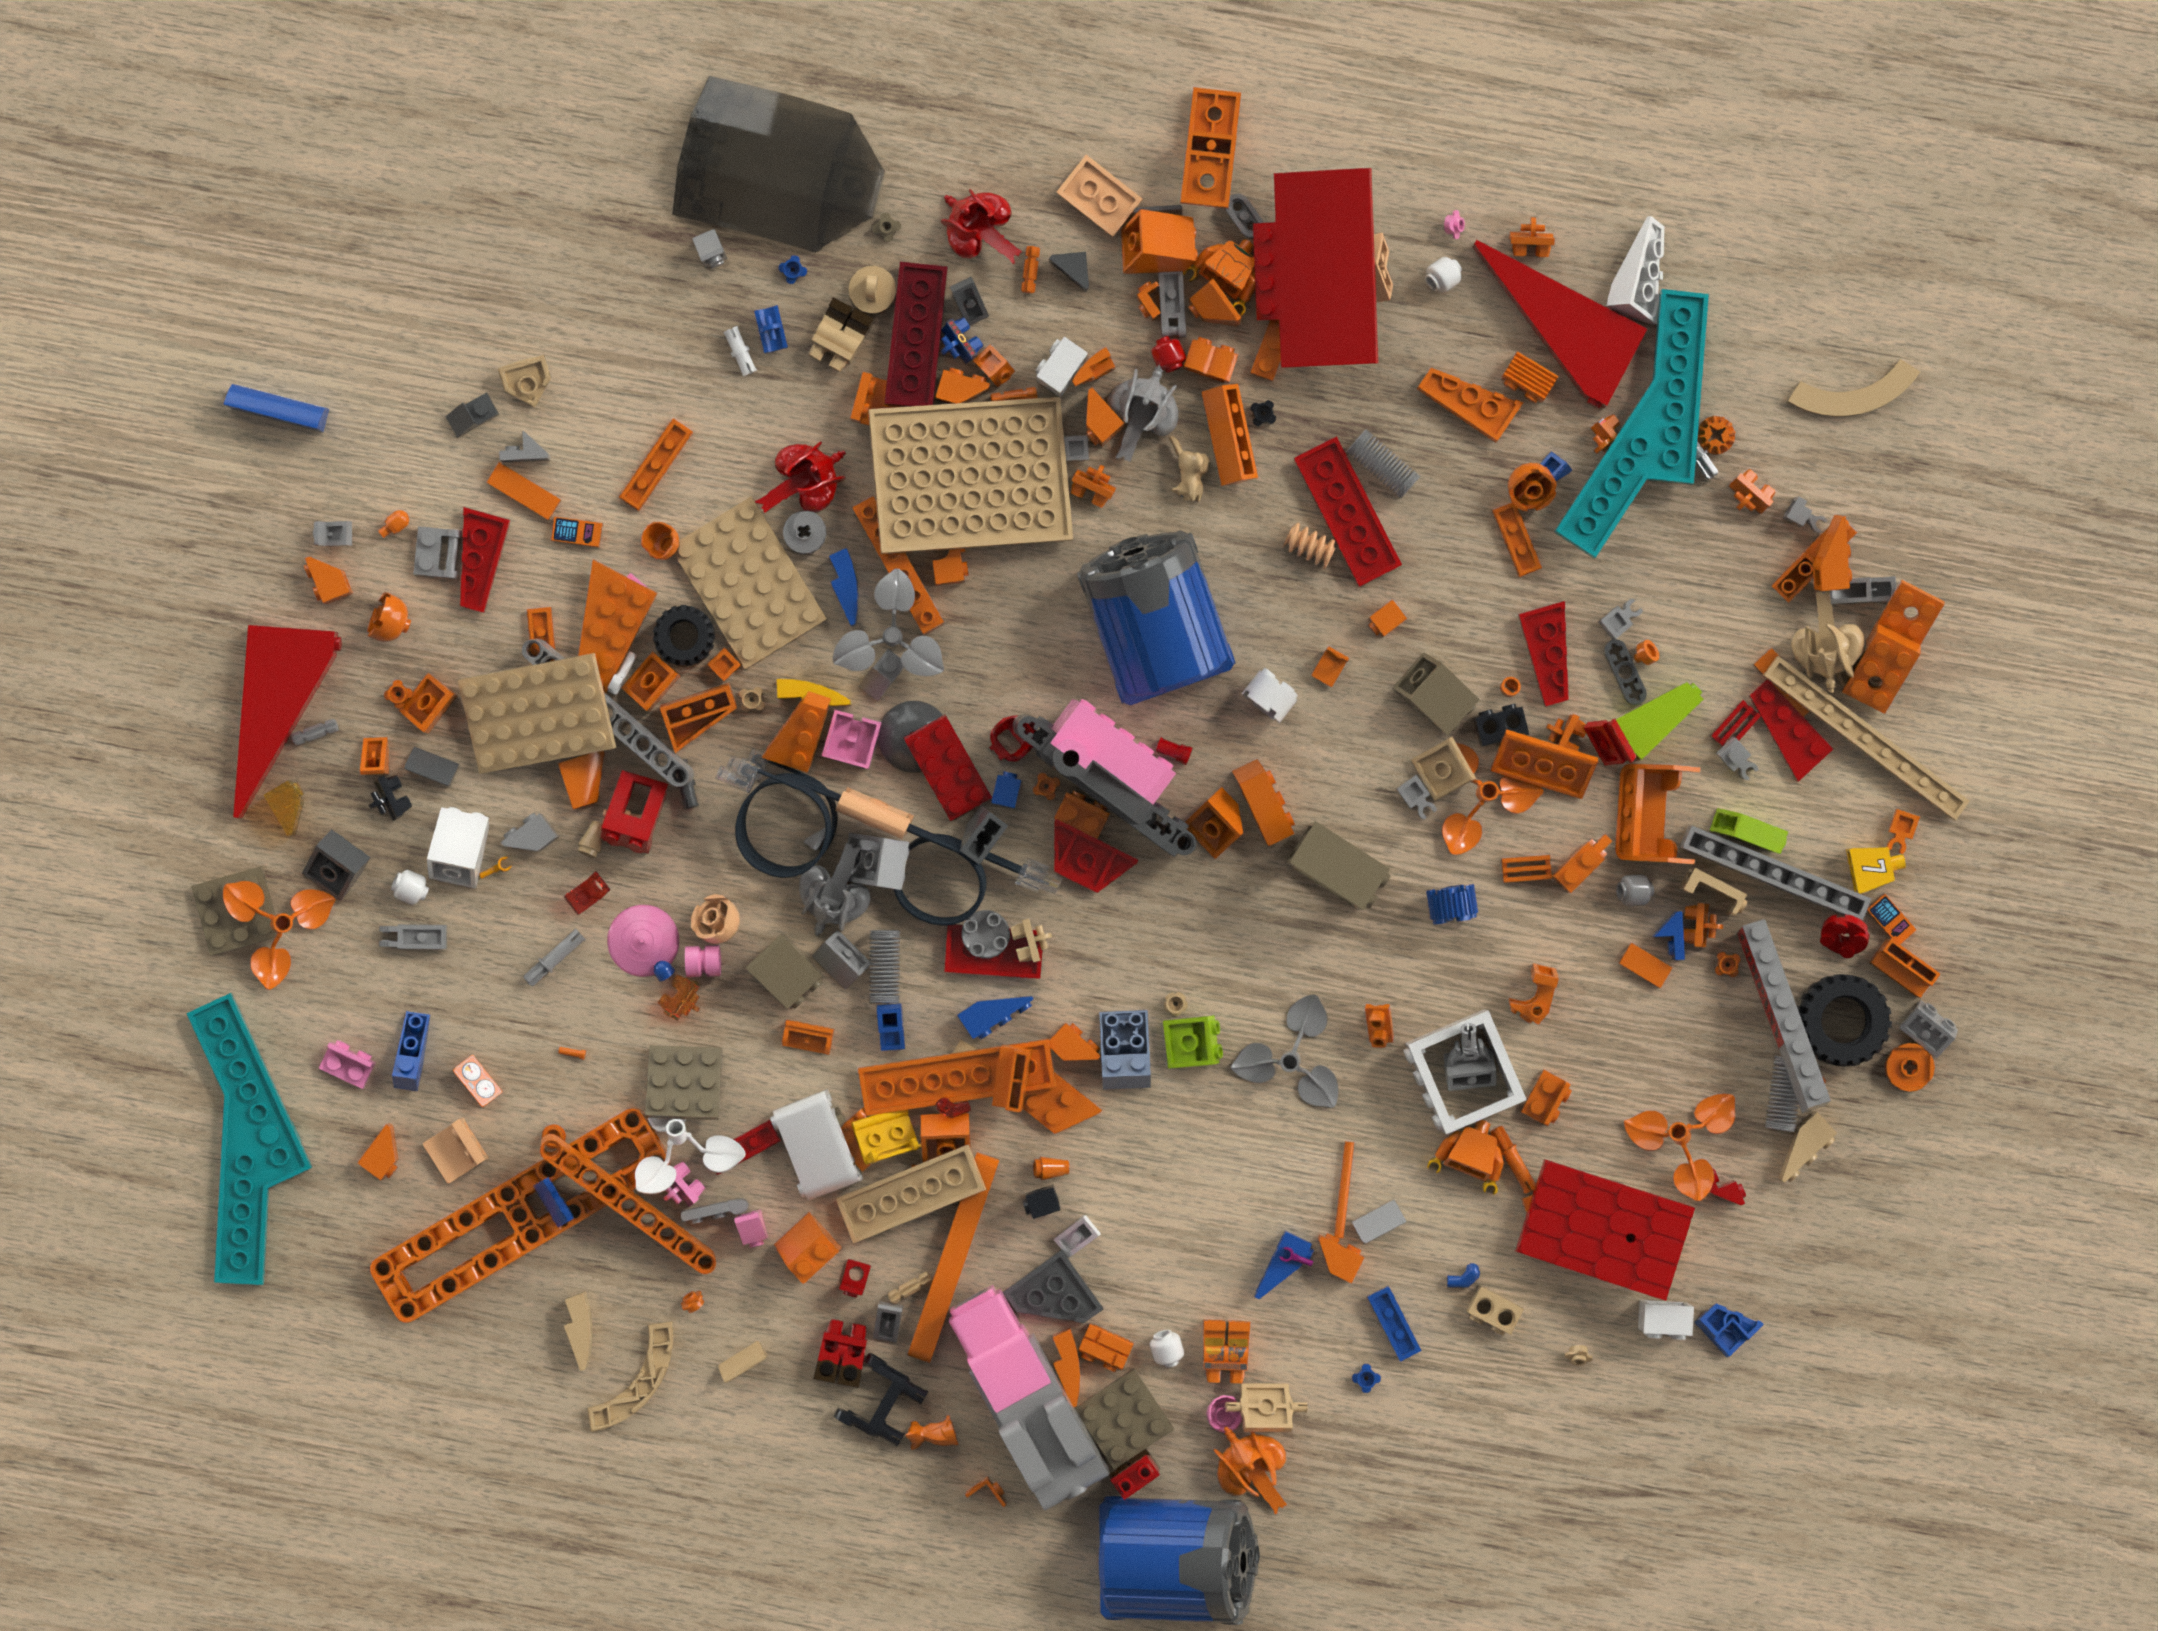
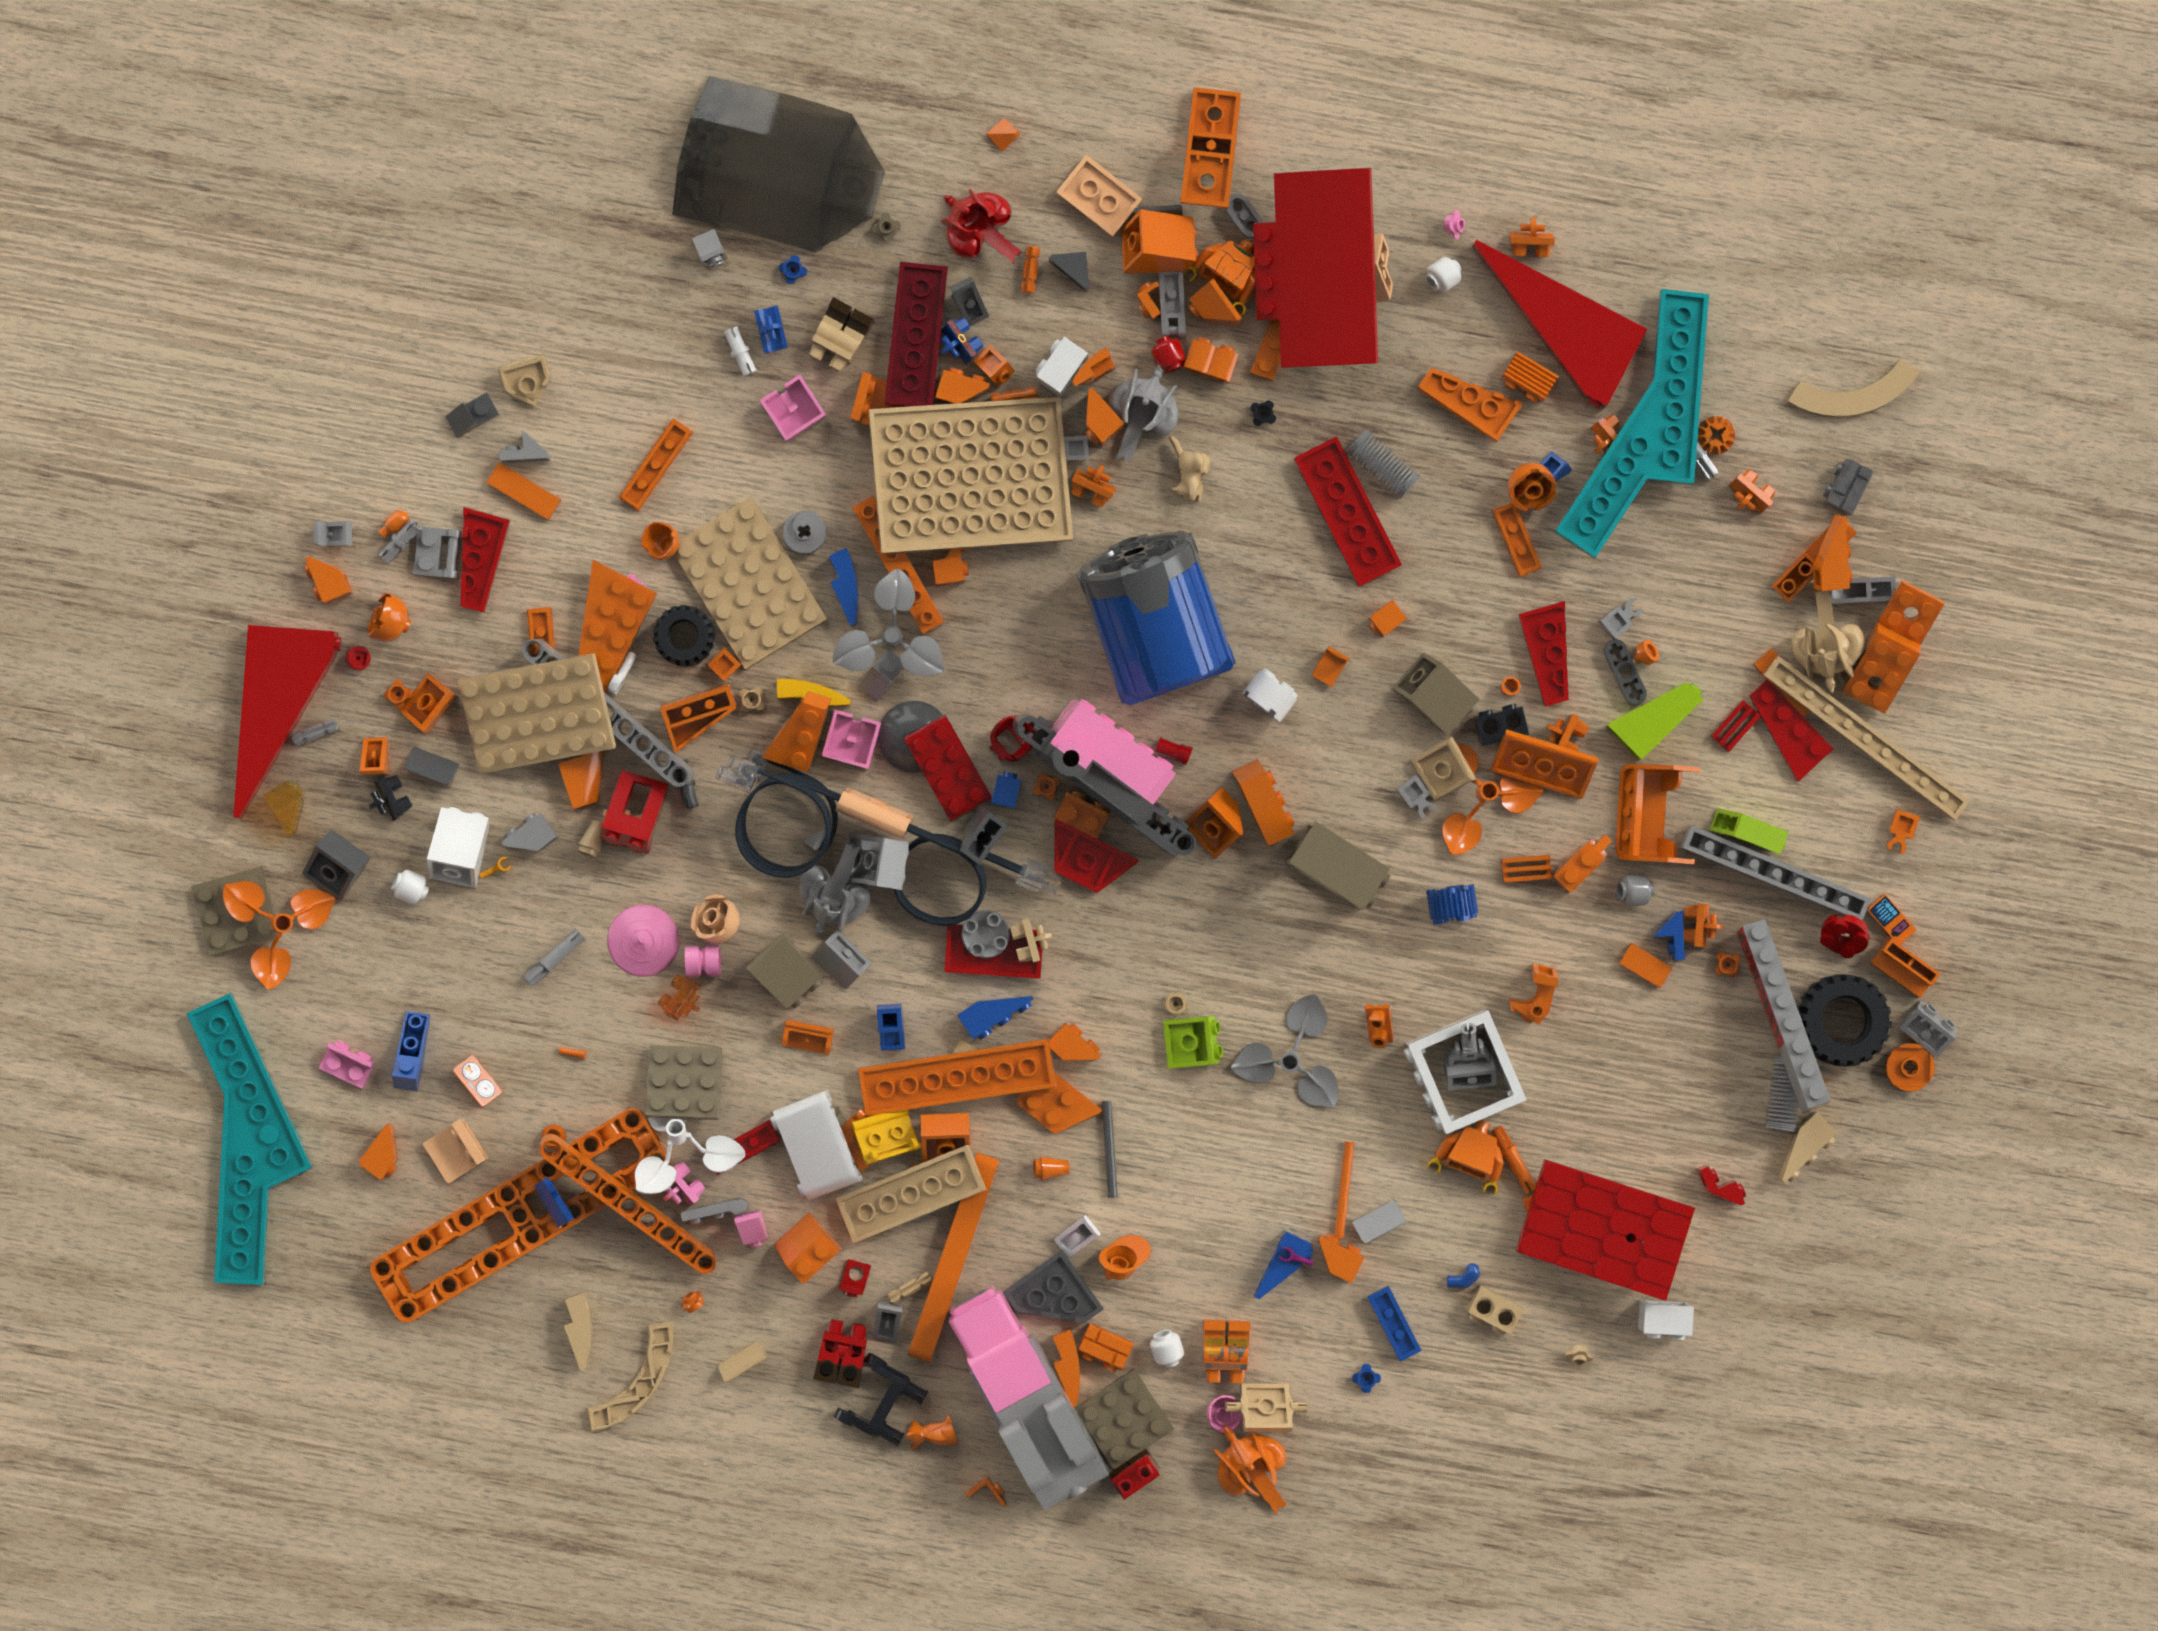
blue brick [224,384,329,432] -> none
light grey hinge [379,924,447,949] -> none
tile [551,516,603,547] -> none
clear red bracket [564,871,611,915] -> none
orange slope [621,651,681,712] -> none
blue hinge [654,961,675,982] -> none
red hair [755,441,846,513] -> none
tan tile [848,266,897,314] -> none
light grey piece [869,930,900,1003] -> none
clear red arm [936,1097,971,1119] -> none
orange piece [992,1044,1032,1112] -> none
black brick [1023,1184,1061,1219] -> none
sand blue slope [1099,1010,1151,1090] -> none
blue piece [1099,1496,1260,1625] -> none
orange brick [1202,384,1258,486] -> none
light nougat piece [1282,522,1335,569] -> none
orange bracket [1520,1069,1572,1126] -> none
red plate [1584,719,1637,766] -> none
white wedge [1606,216,1665,324] -> none
orange plant [1624,1094,1735,1202] -> none
tan panel [1678,868,1748,916] -> none
blue slope [1694,1303,1764,1358] -> none
light grey plate [1716,737,1759,780] -> none
light grey piece [1783,496,1828,533] -> none
yellow torso [1846,847,1906,894] -> none
none -> red tile [345,646,371,670]
none -> light grey pin [378,519,422,564]
none -> bright pink piece [760,374,827,442]
none -> orange slope [986,118,1020,152]
none -> orange piece [1099,1235,1151,1280]
none -> dark grey bar [1102,1101,1118,1198]
none -> flat silver brick [1823,459,1874,516]

